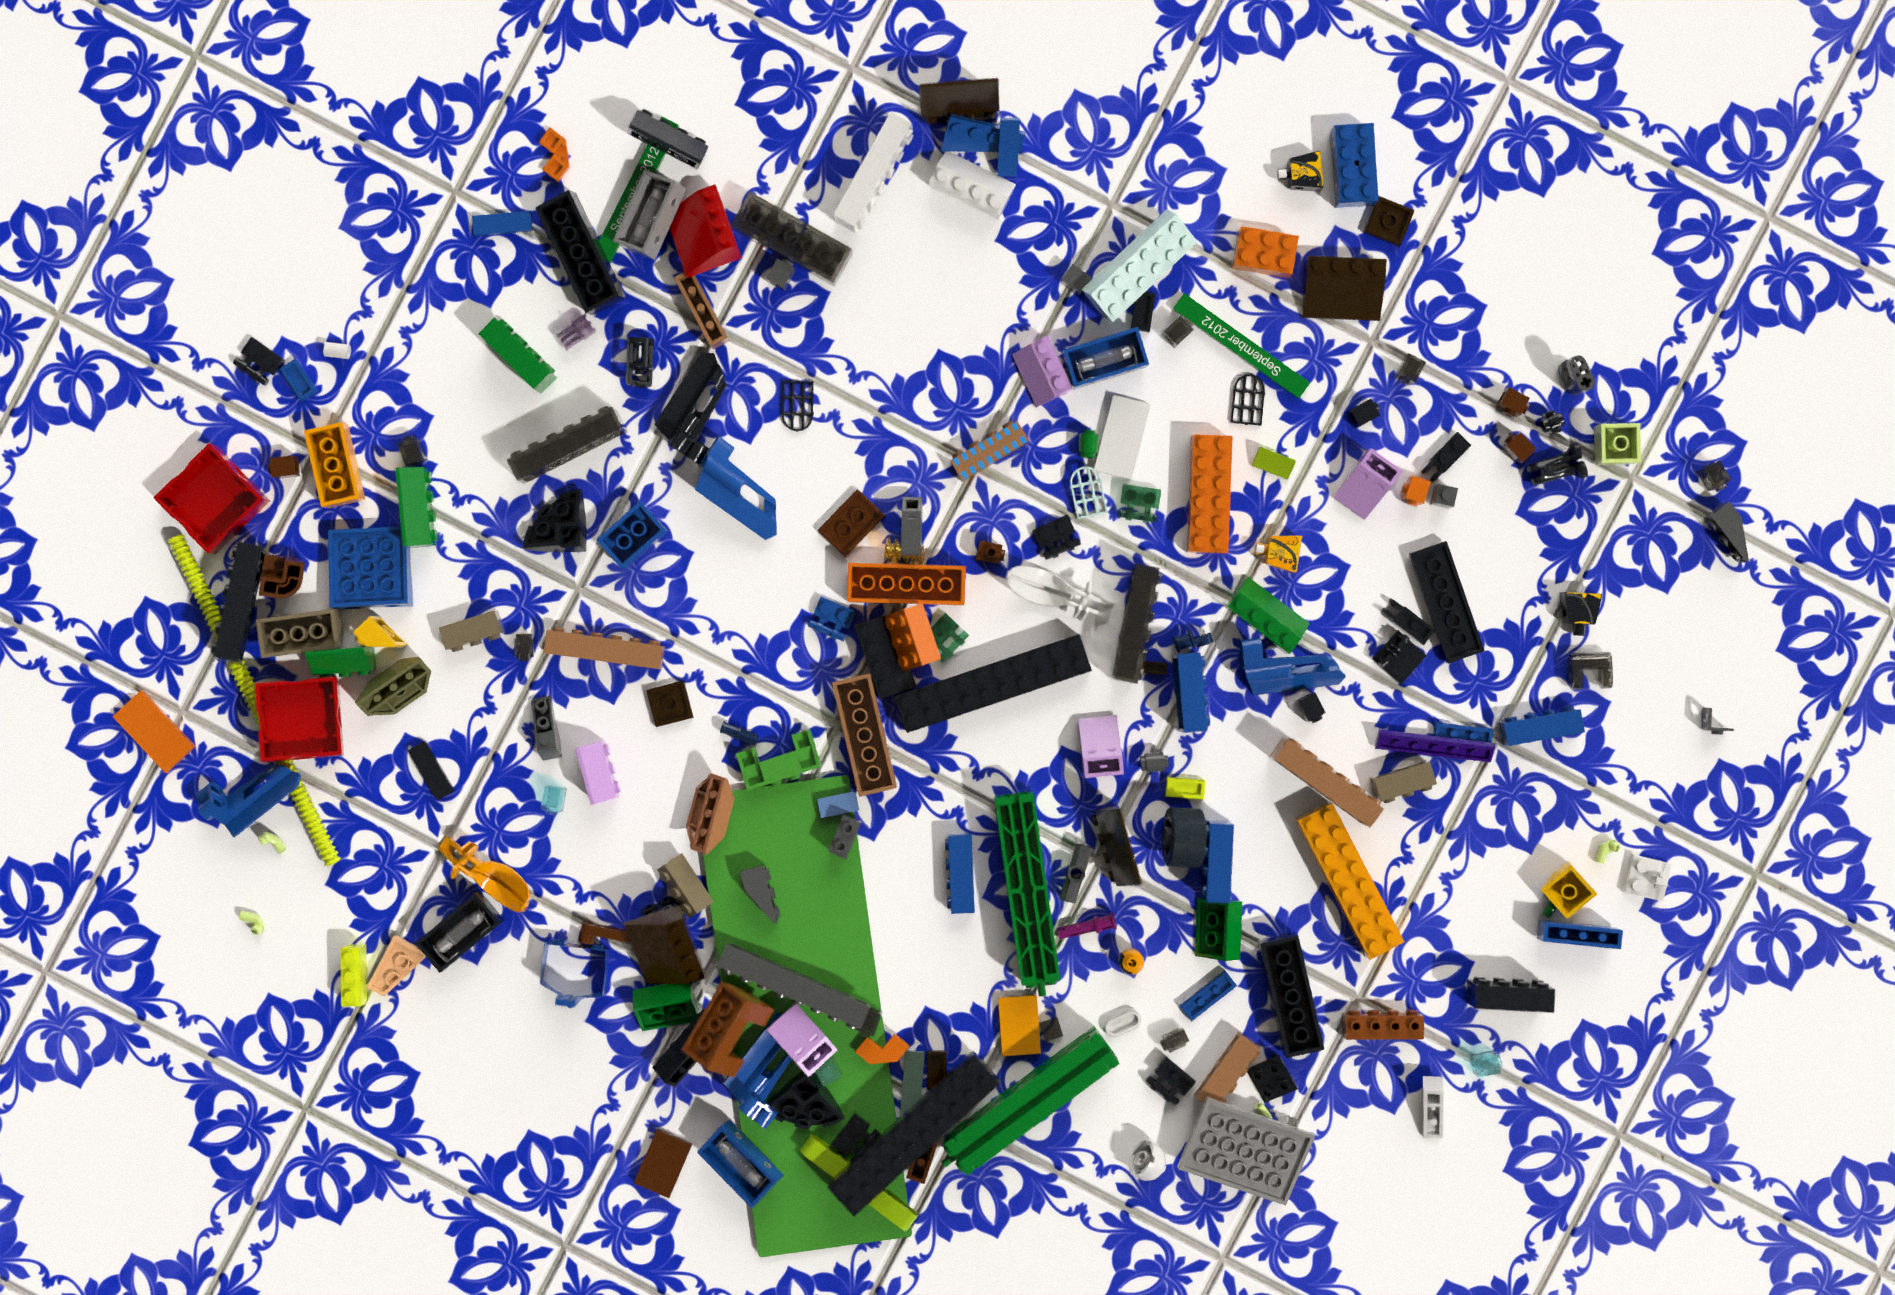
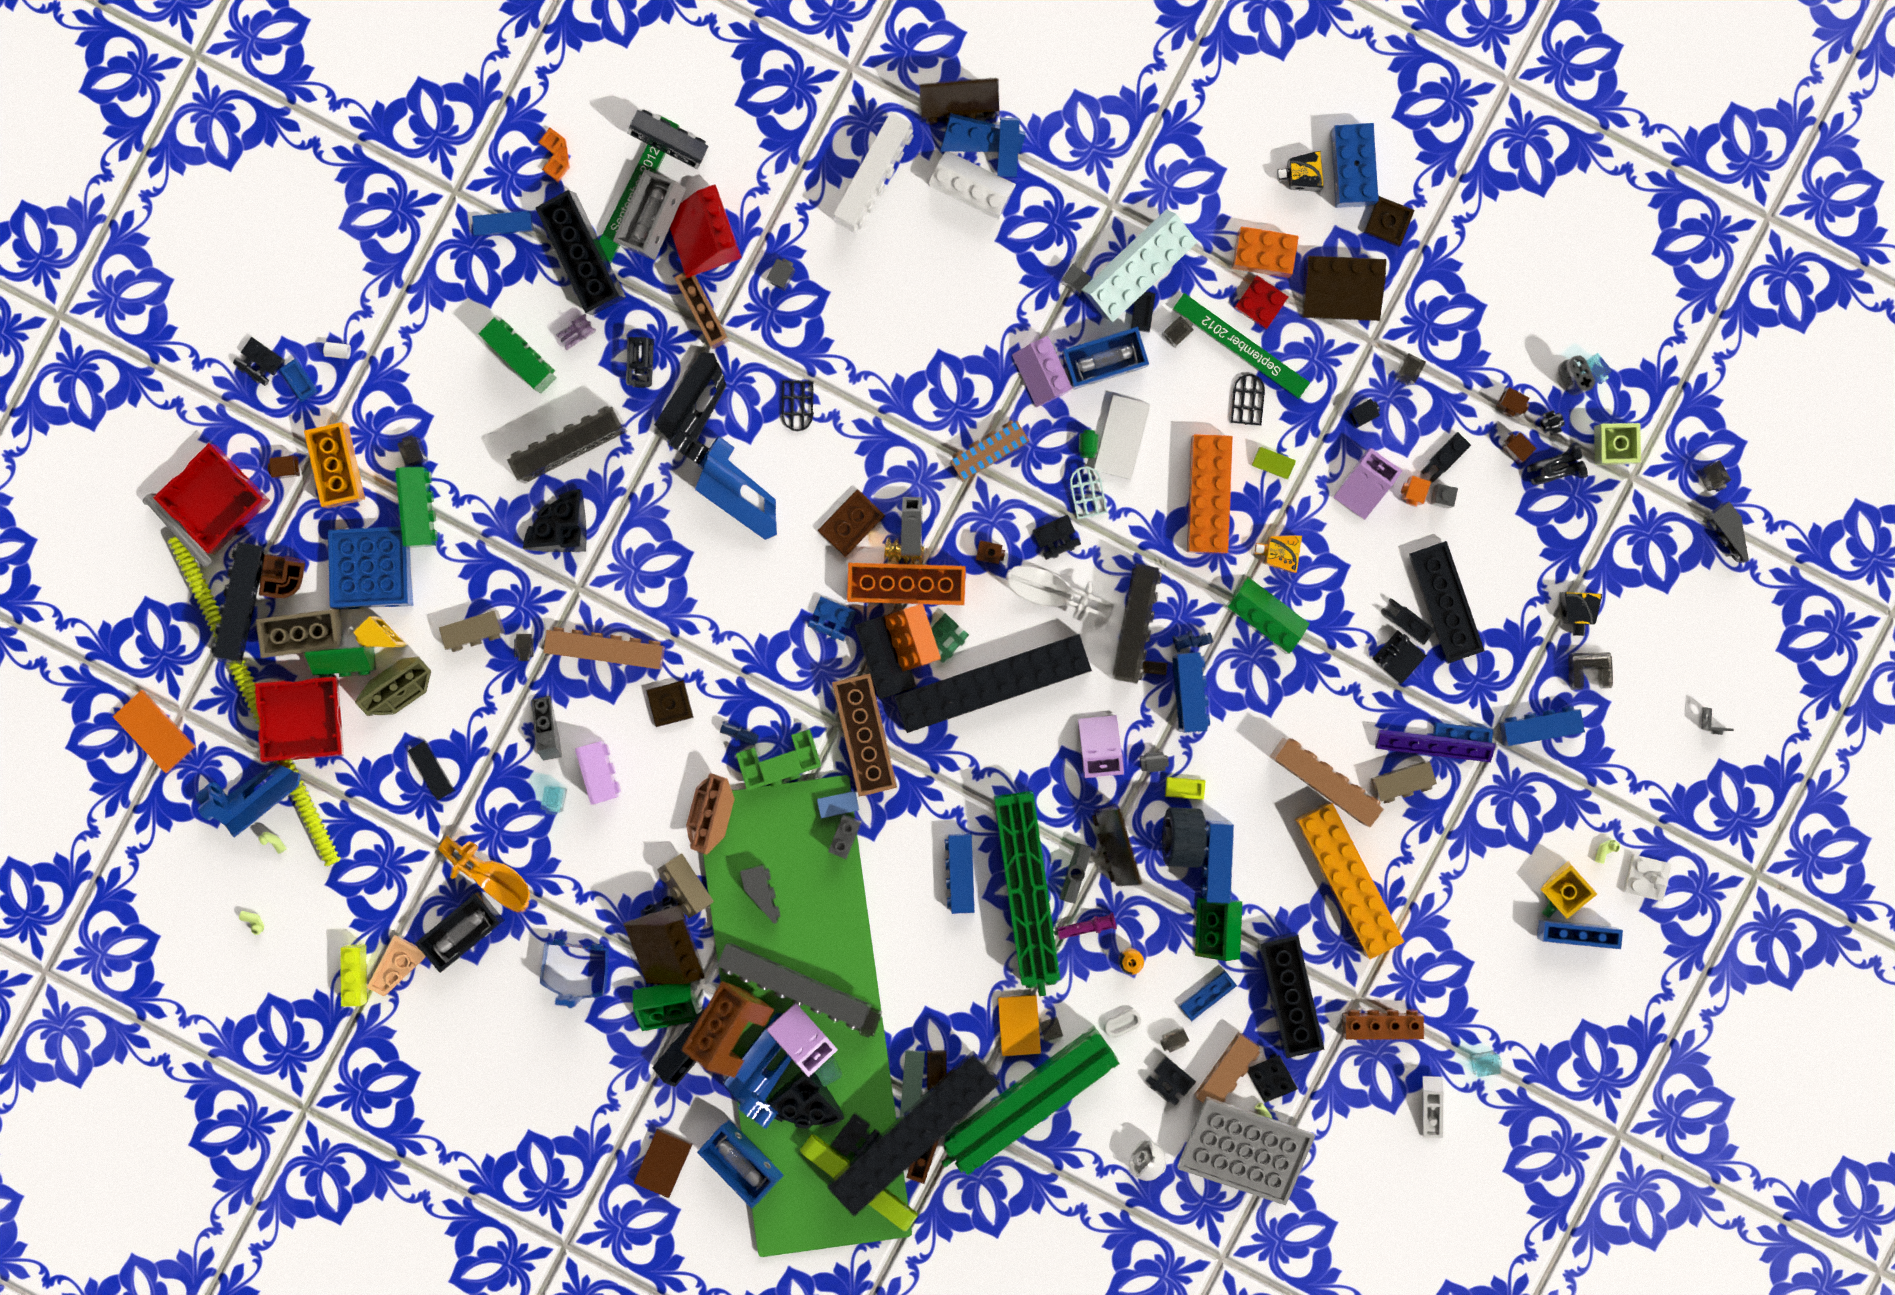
reddish brown beam [577,921,631,944] -> none
blue brick [596,501,669,570] -> none
clear smoke brick [731,192,853,287] -> none
orange tile [855,1033,910,1064] -> none
clear green plate [1118,484,1161,523] -> none
blue panel [1239,638,1346,695] -> none
black brick [1295,692,1326,723] -> none
black brick [1466,976,1555,1013] -> none
none -> light grey axle [142,492,212,567]
none -> red plate [1234,275,1289,330]
none -> clear light blue brick [1578,353,1612,385]

